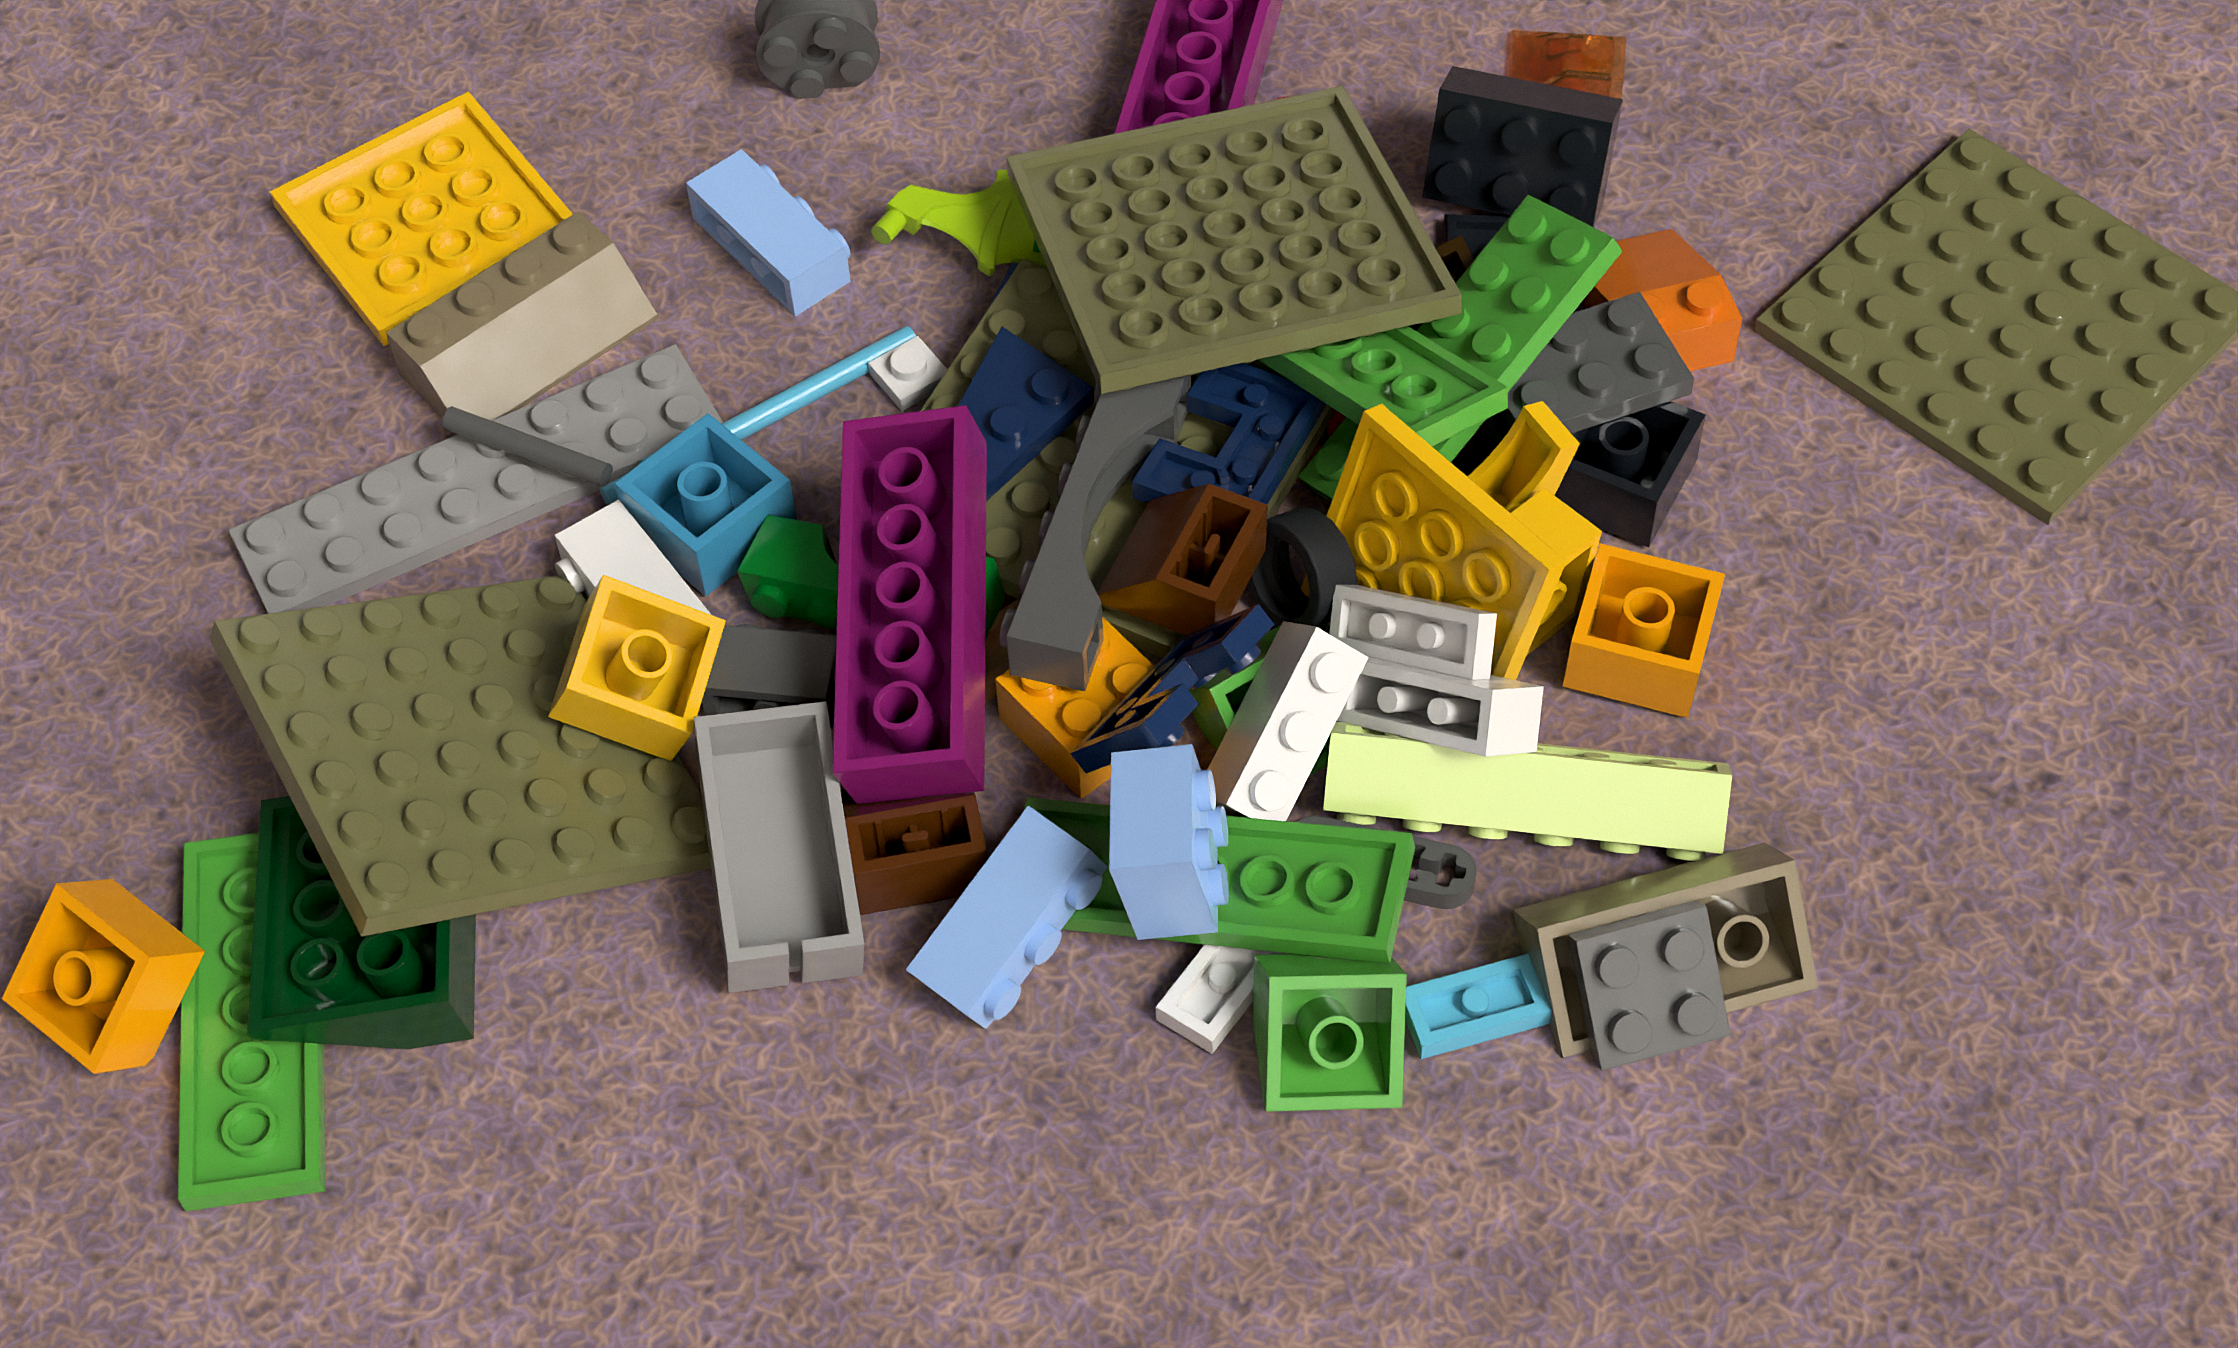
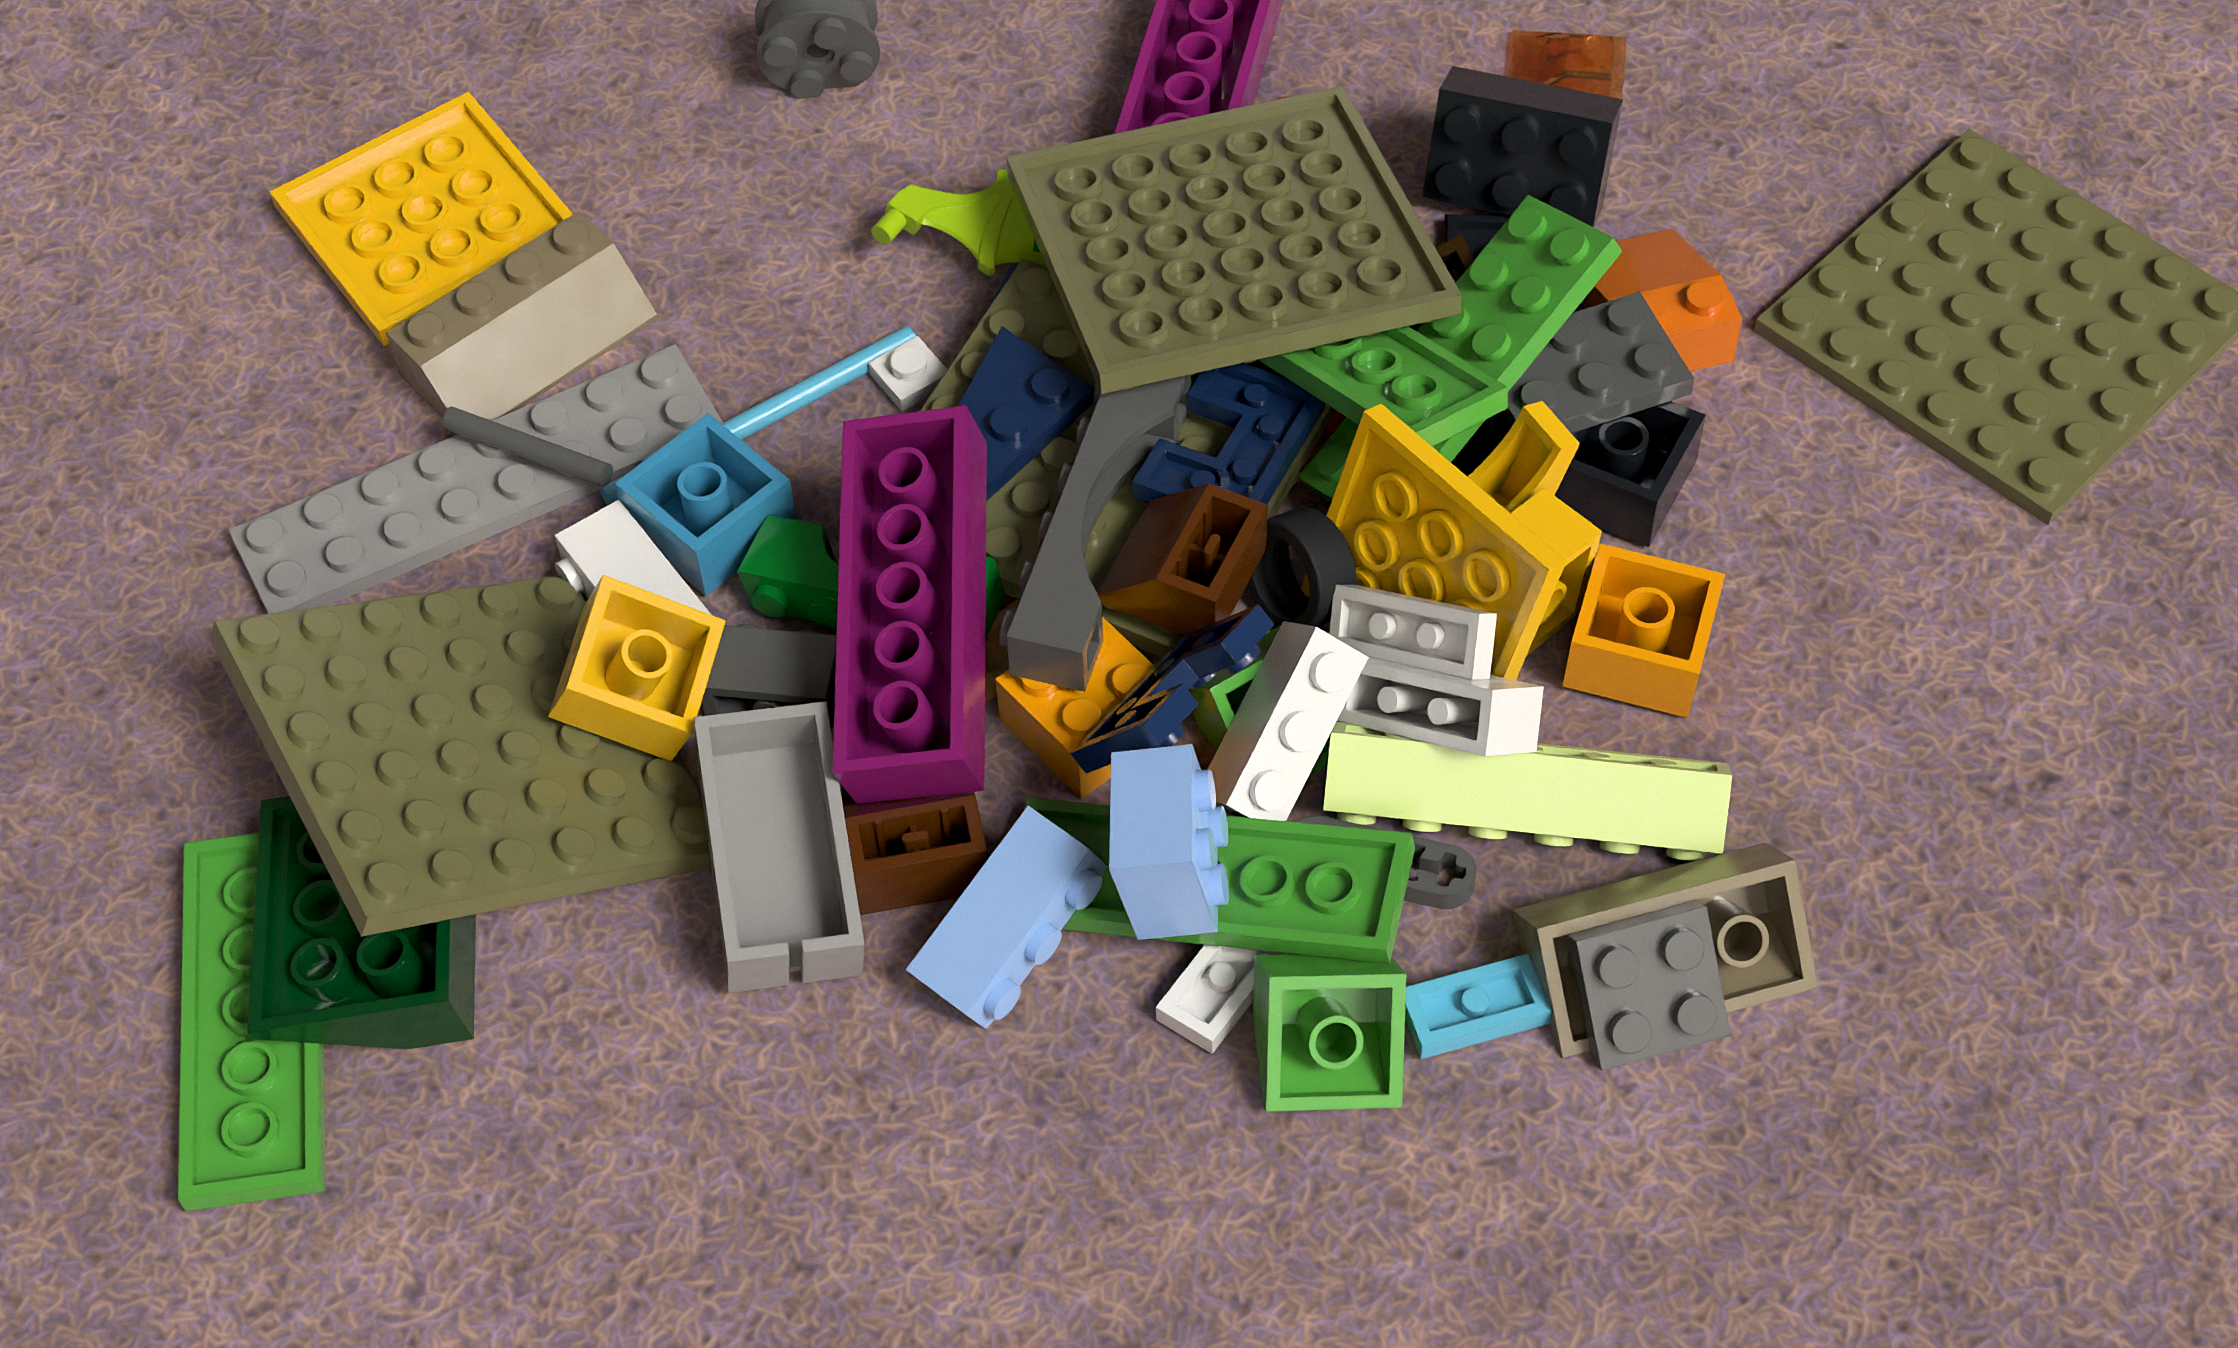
light orange brick [2,879,205,1074] -> none
light blue brick [686,149,851,316] -> none

